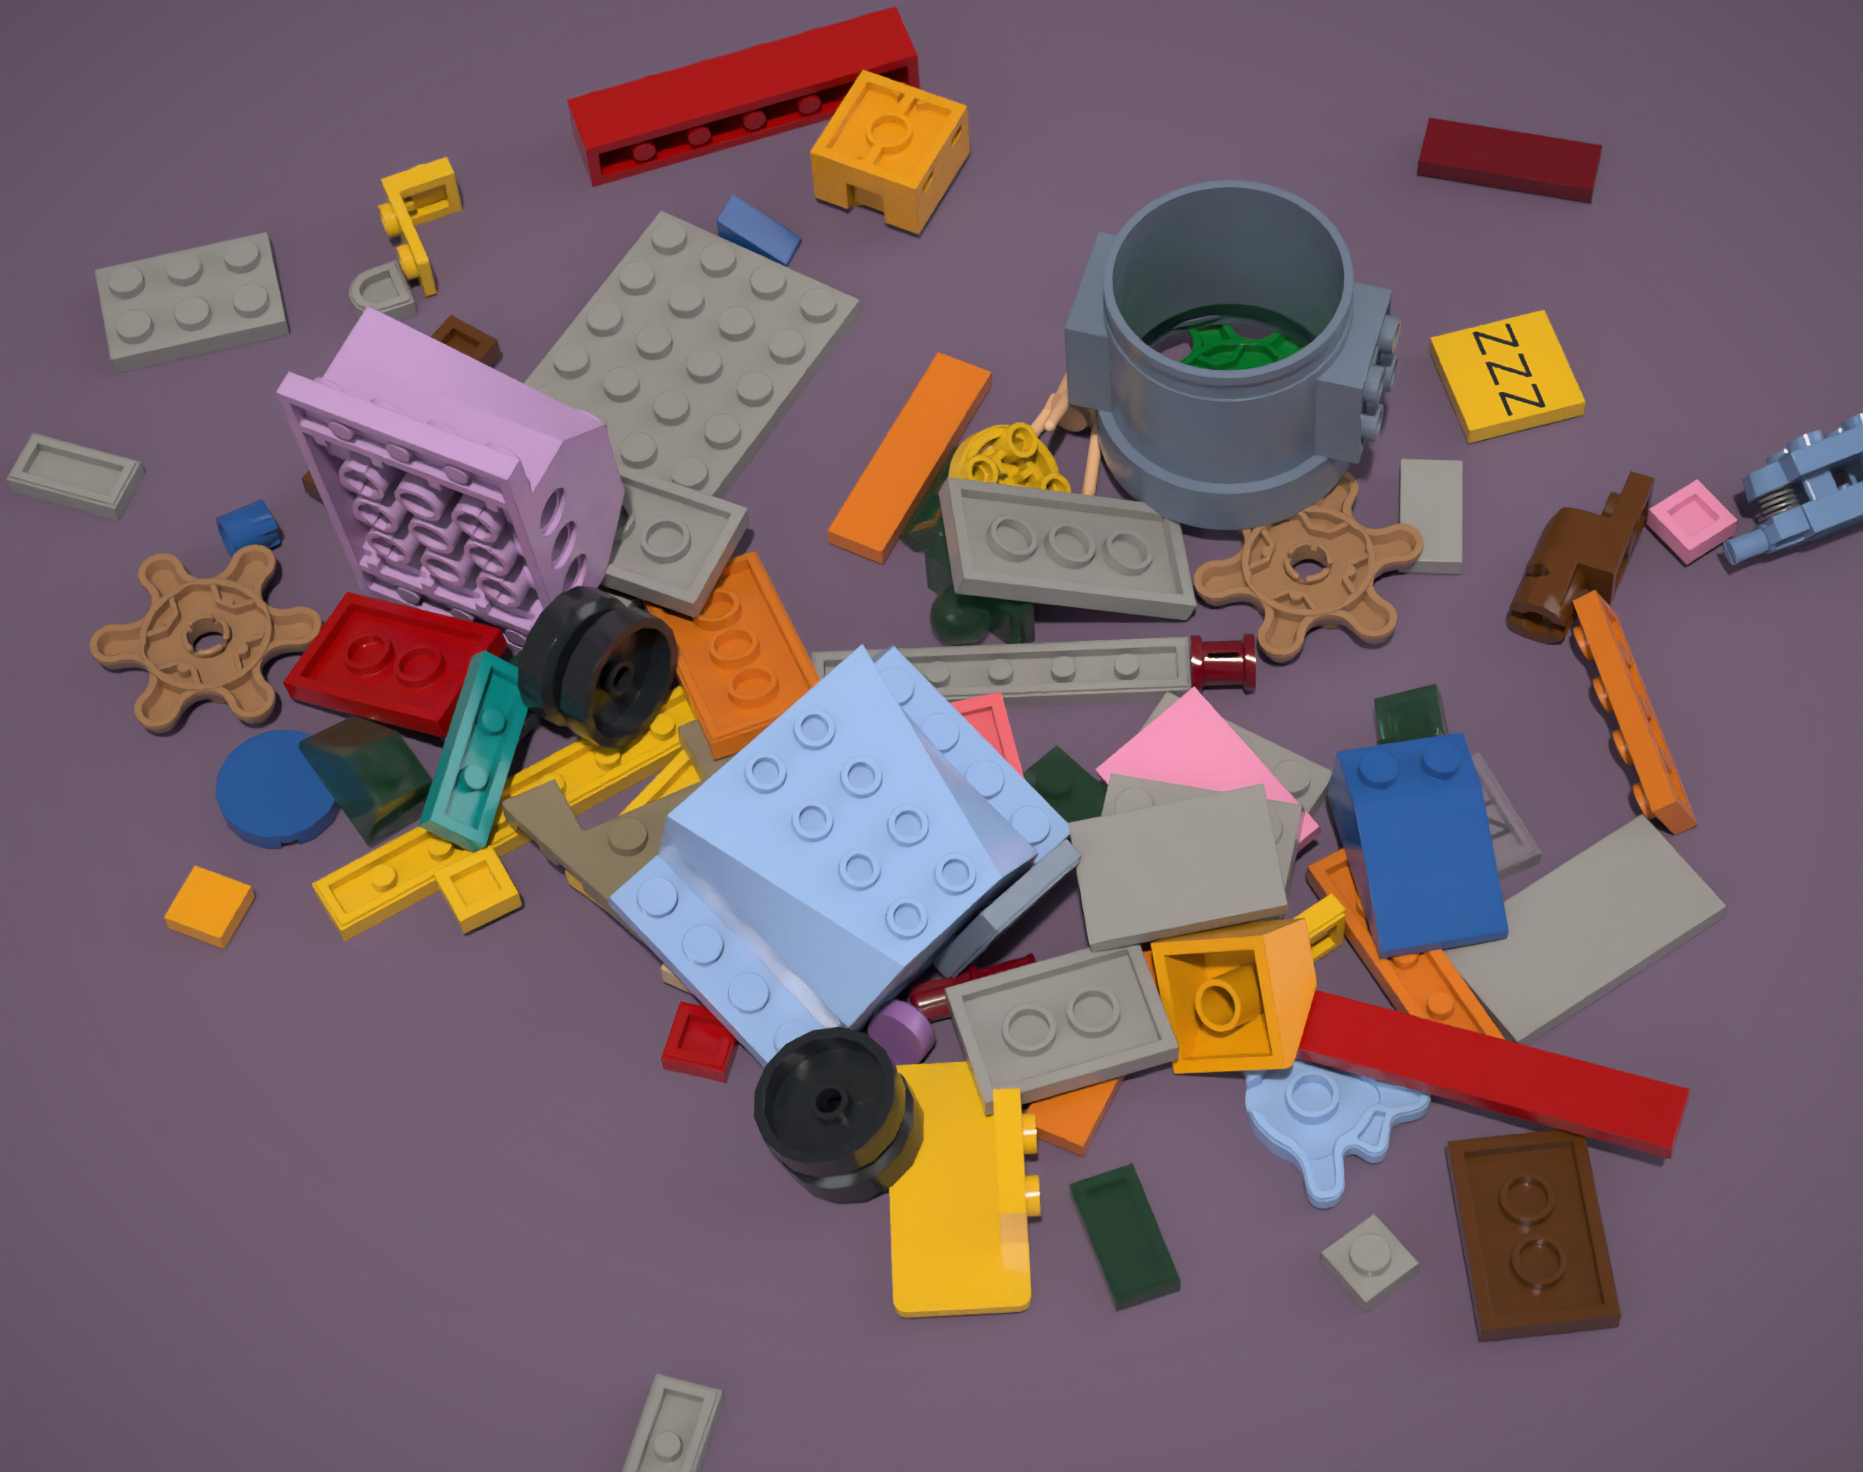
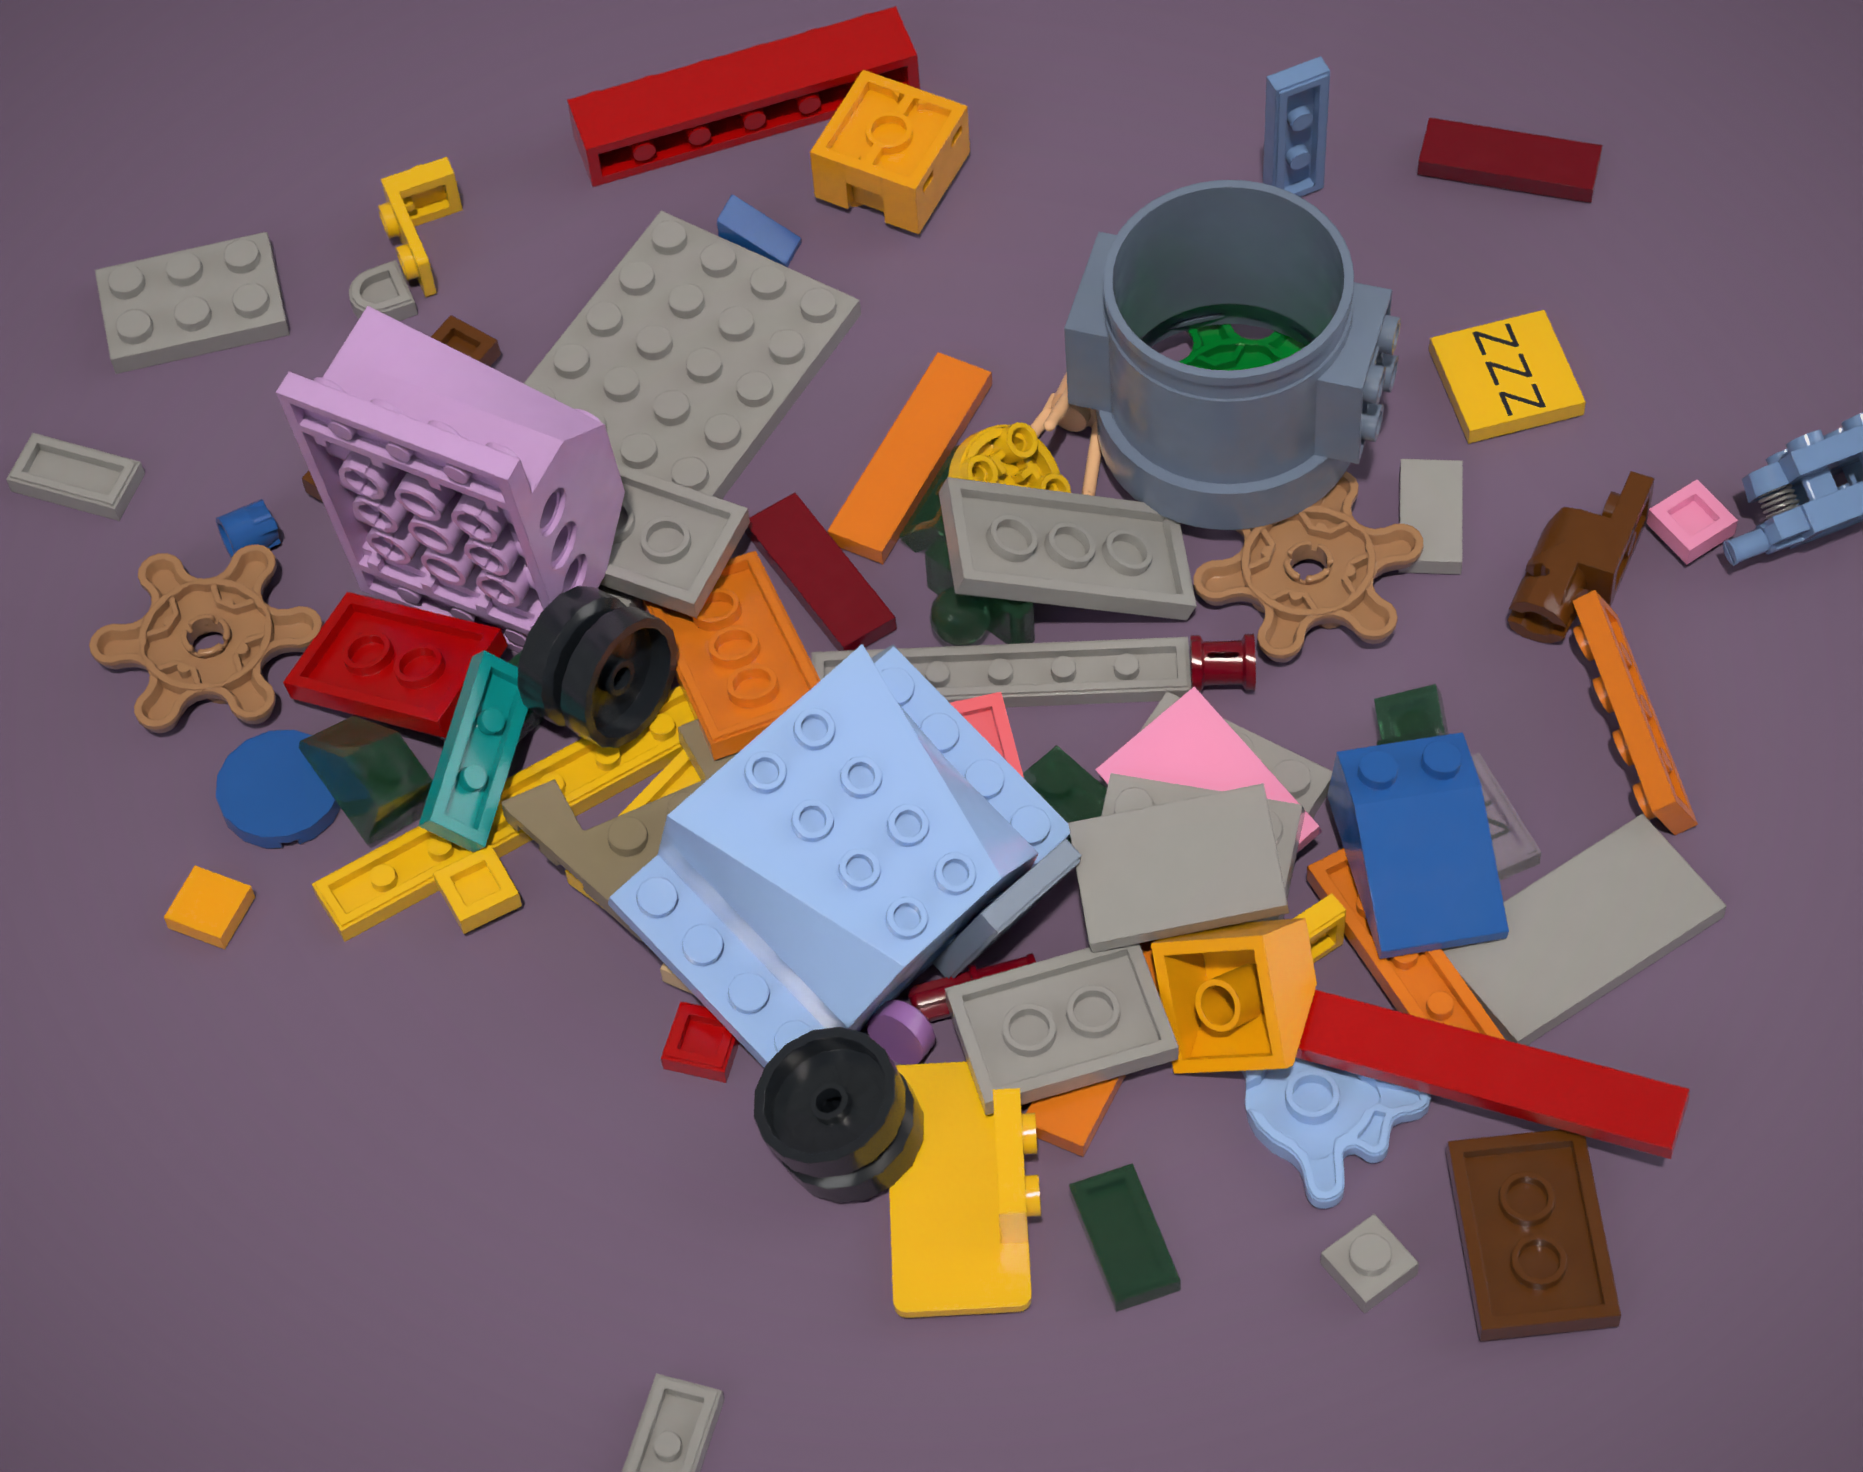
none -> dark red tile [745,492,897,651]
none -> medium blue tile [1263,56,1330,197]

